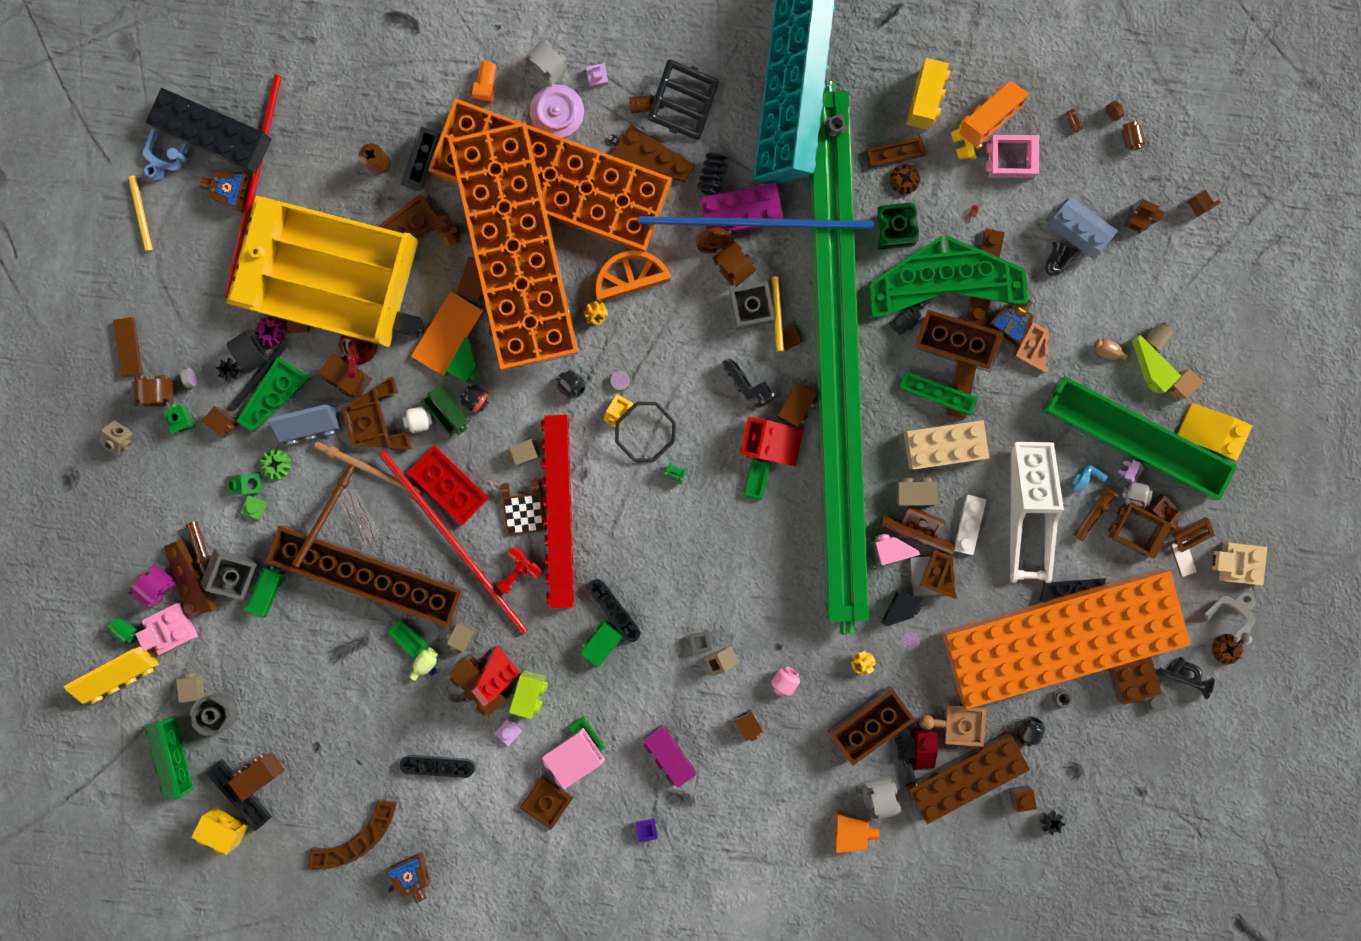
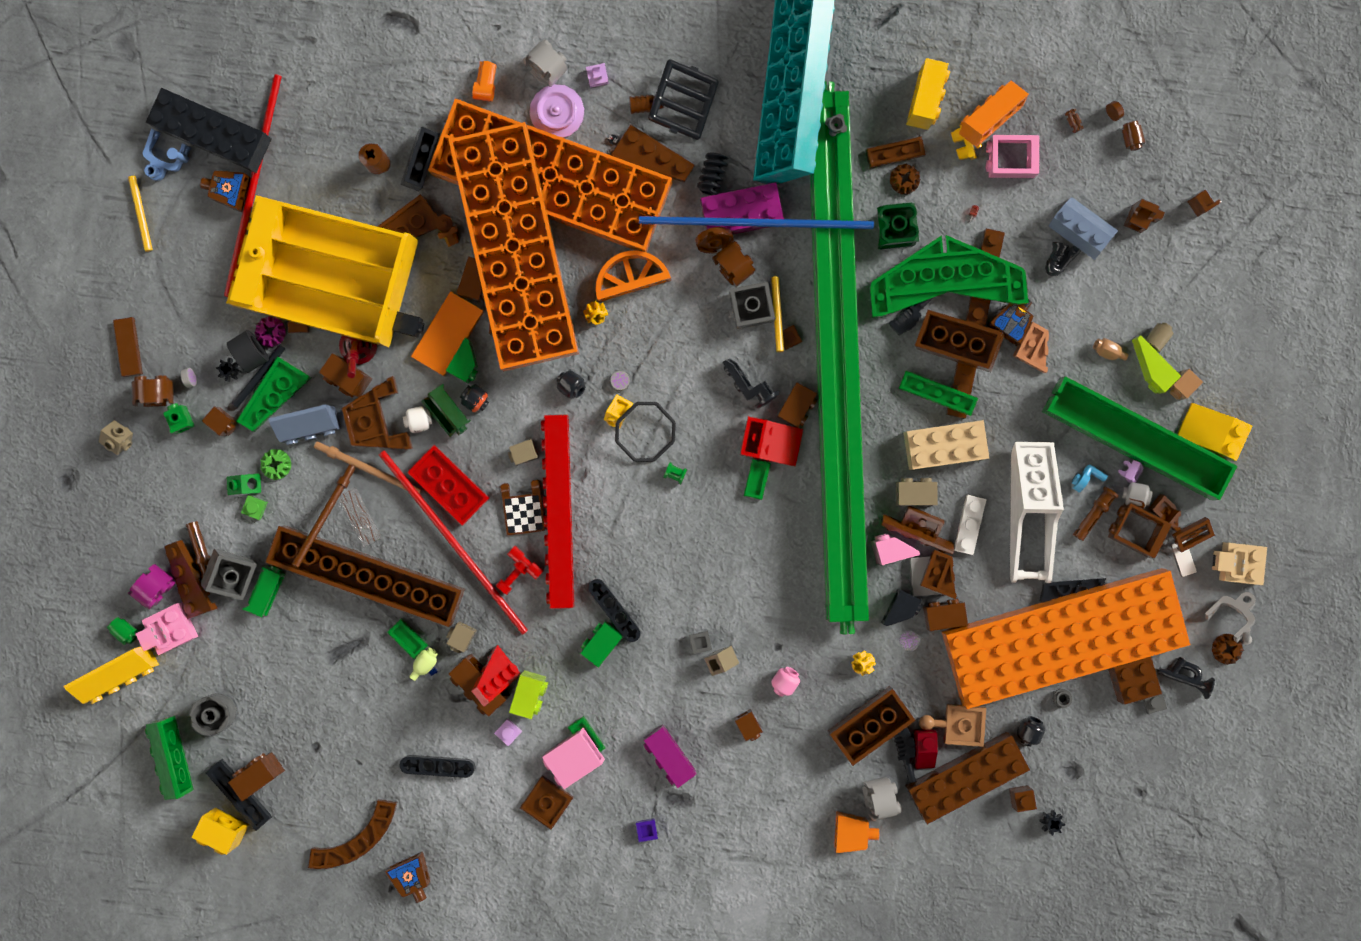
dark tan brick [176,672,205,703] -> none
none -> reddish brown brick [923,598,968,631]

